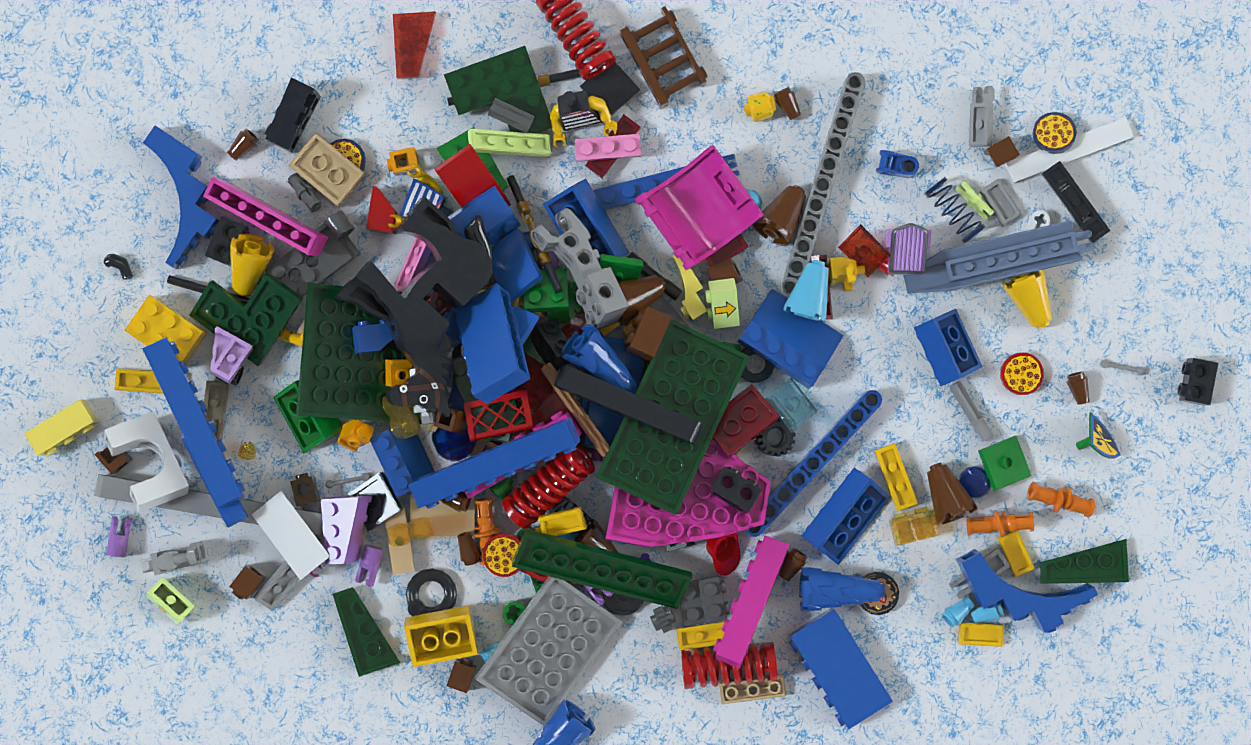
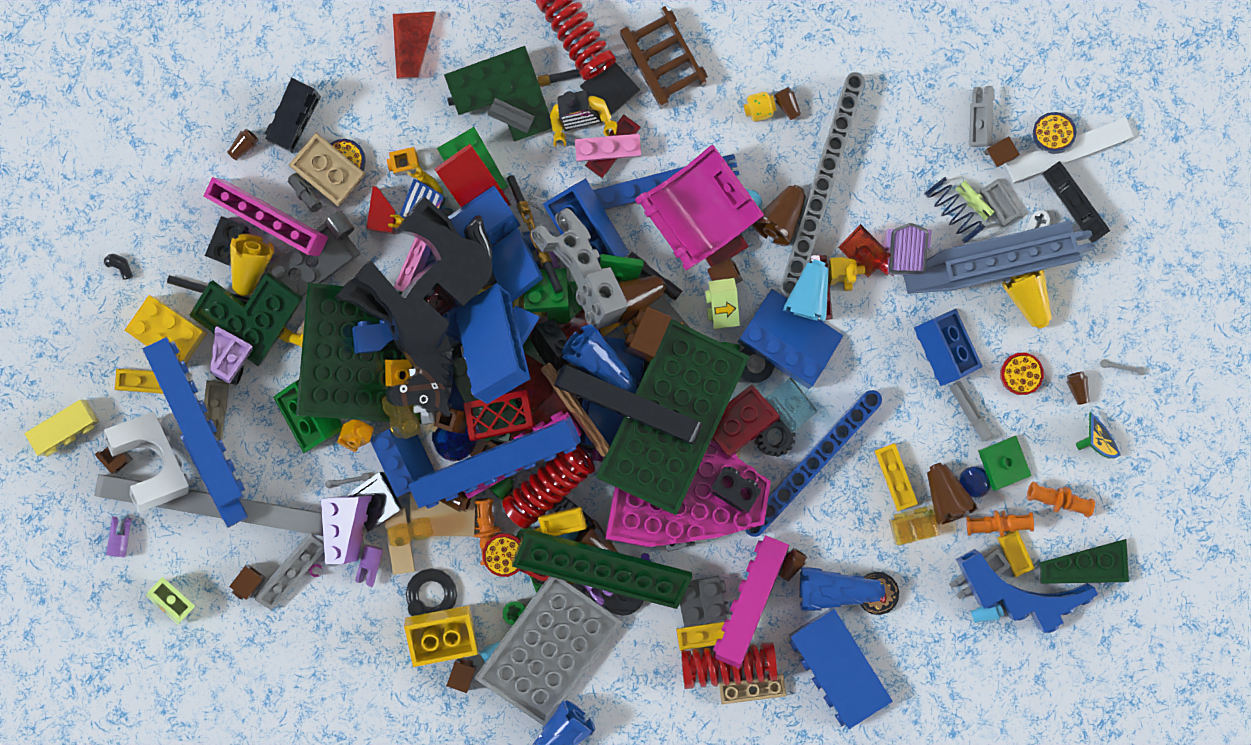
light grey hips [141,541,207,575] -> none
blue arch [143,125,219,269] -> none
clear yellow hinge [238,442,257,460] -> none
white sticker [252,491,330,580] -> none
dark brown brick [290,473,321,507] -> none
dark green wing [332,587,400,677] -> none
reddish brown cone [457,532,481,566] -> none
yellowish green tile [468,129,552,157] -> none
dark grey gear [650,605,676,633] -> none
light yellow slope [672,255,707,321] -> none
red piece [706,532,741,576] -> none
blue slope [801,467,891,565] -> none
blue piece [876,150,919,178] -> none
medium azure cone [942,597,975,628] -> none
yellow tile [958,622,1004,647] -> none
black brick [1177,358,1219,406] -> none

